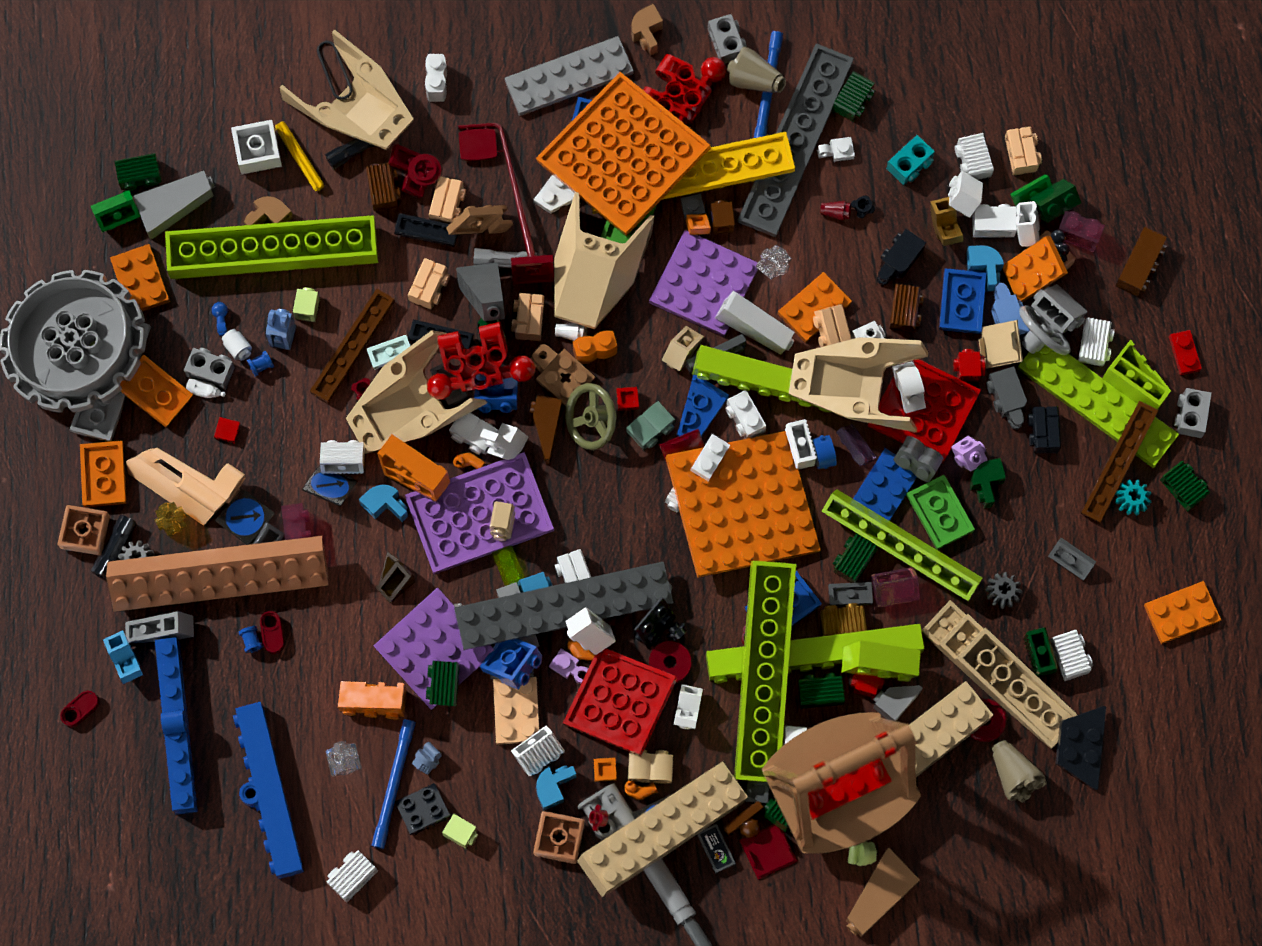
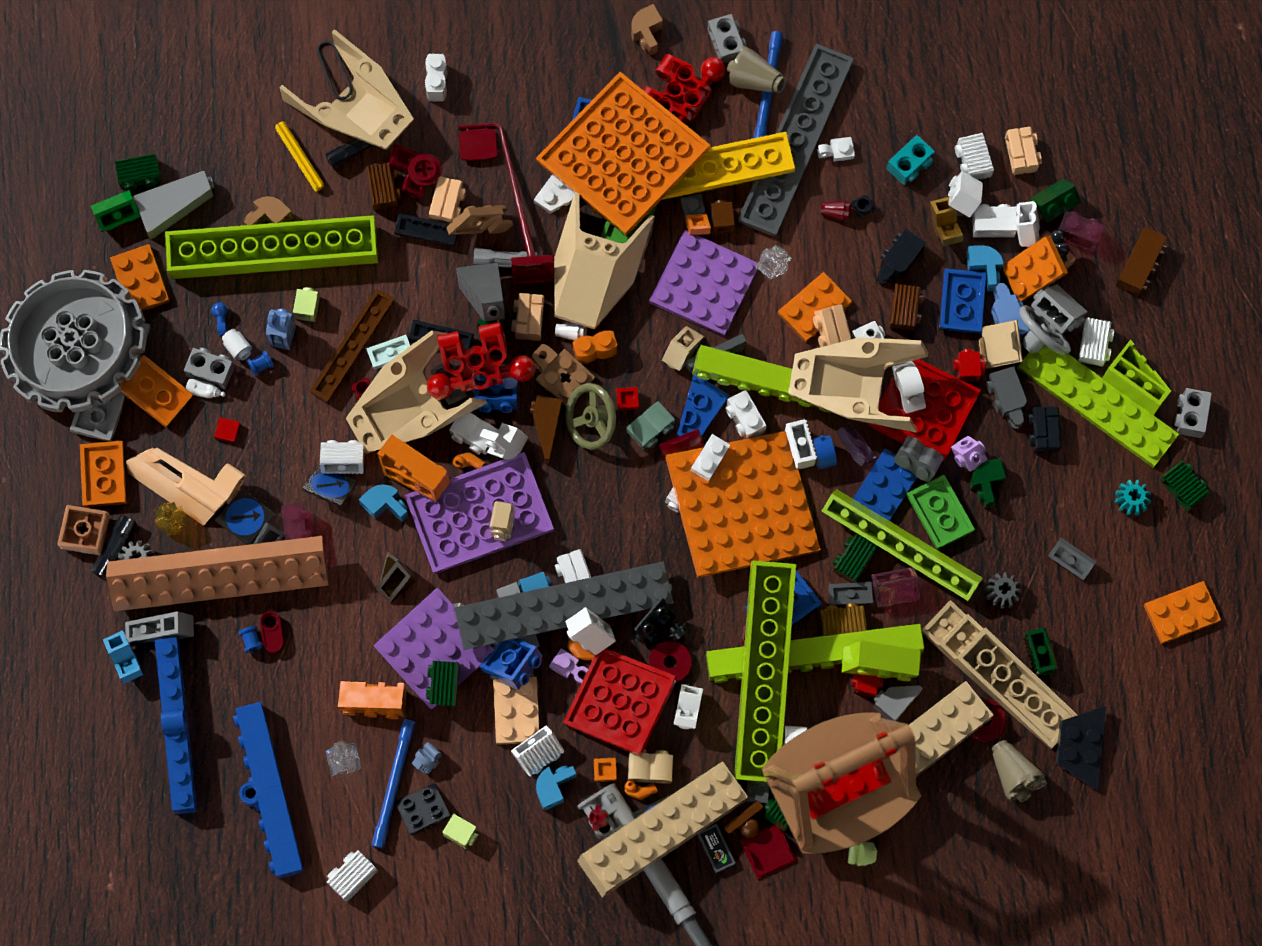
dark red piece [60,690,99,727] -> none
white brick [231,120,282,174] -> none
light nougat brick [408,258,450,309] -> none
clear neon green plate [492,545,525,587] -> none
light grey plate [505,36,633,116] -> none
nougat brick [533,811,585,864] -> none
white slope [715,291,794,355] -> none
dark green brick [798,673,845,709] -> none
dark green brick [832,71,876,122] -> none
medium nougat slope [846,848,920,937] -> none
green plate [1010,174,1052,207] -> none
white brick [1050,630,1093,681] -> none
reddish brown plate [1081,401,1158,523] -> none
red plate [1169,330,1202,376] -> none

